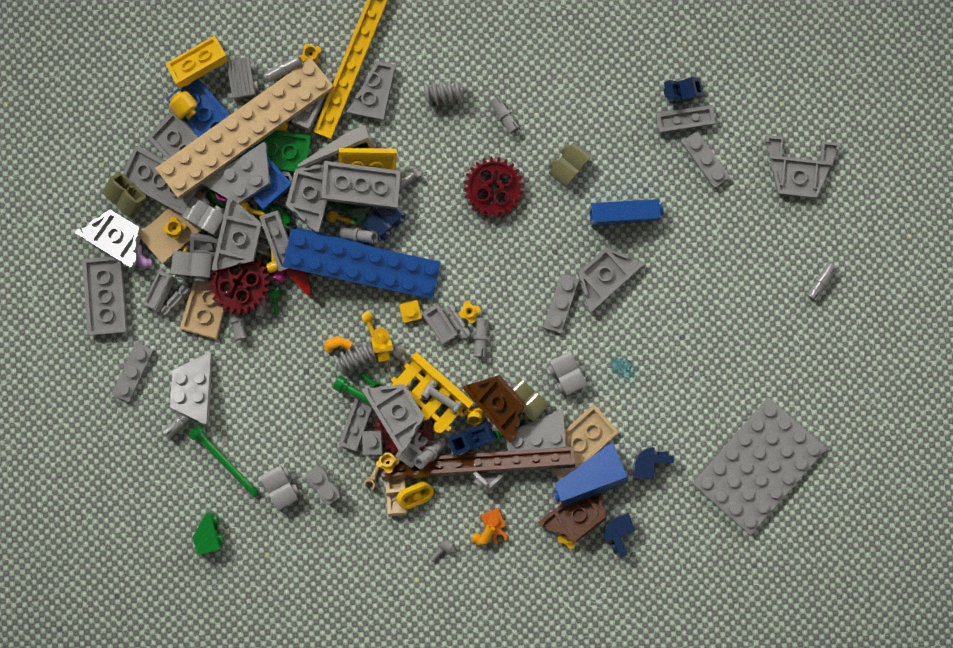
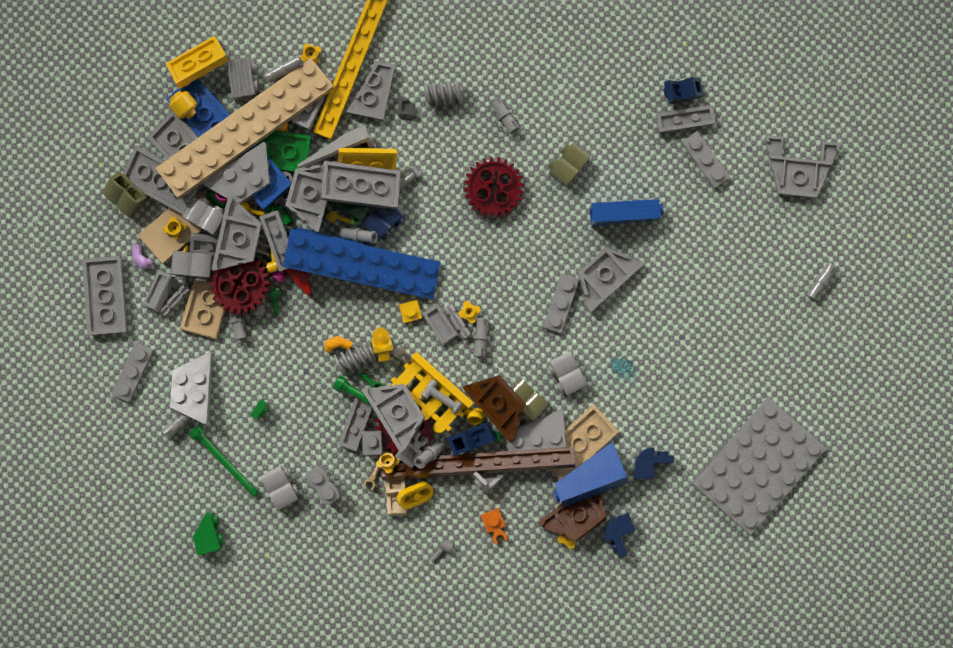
wing [75,210,142,270] -> none
yellow hand [362,310,374,336] -> none
light orange arm [471,525,495,546] -> none
none -> green plate [250,399,269,420]
none -> dark grey tile [397,96,416,118]

